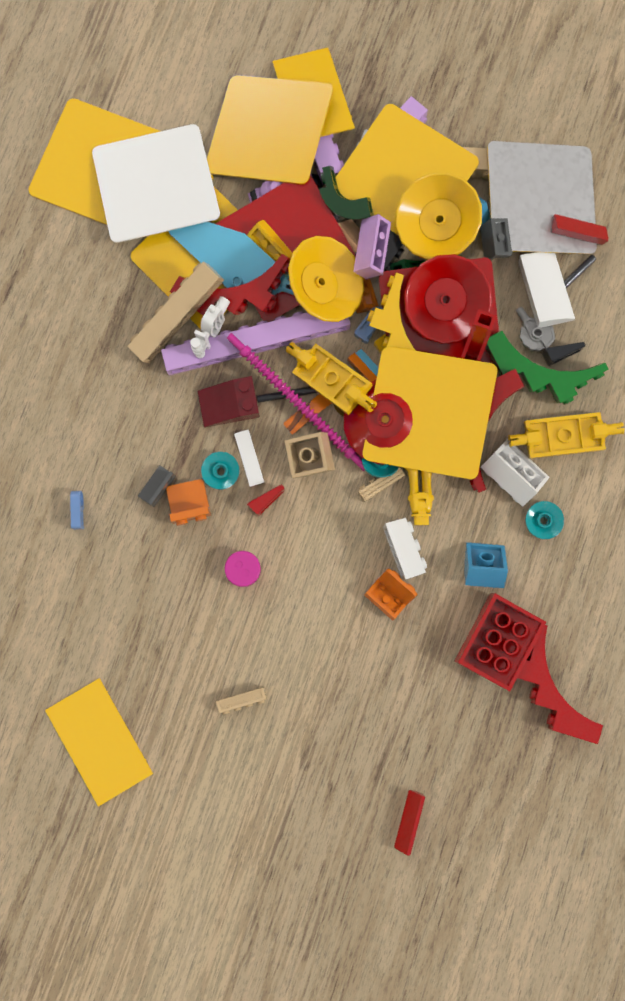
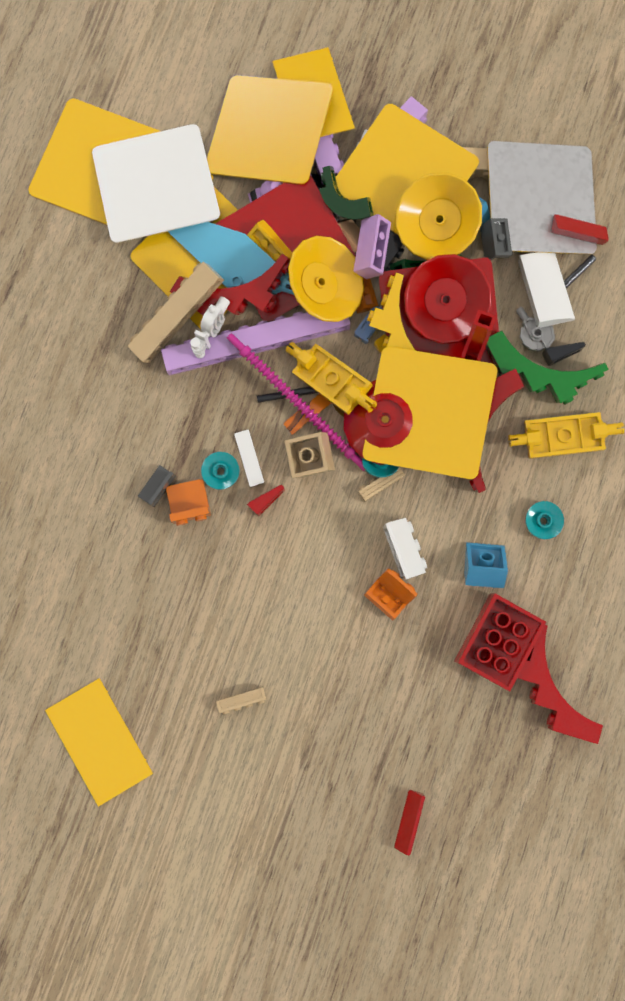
medium blue piece [70,491,84,530] -> none
dark red slope [198,376,260,428] -> none
dark pink head [224,551,261,587] -> none
orange slope [347,348,379,382] -> none
yellow piece [403,467,434,525] -> none
white slope [481,439,550,507] -> none

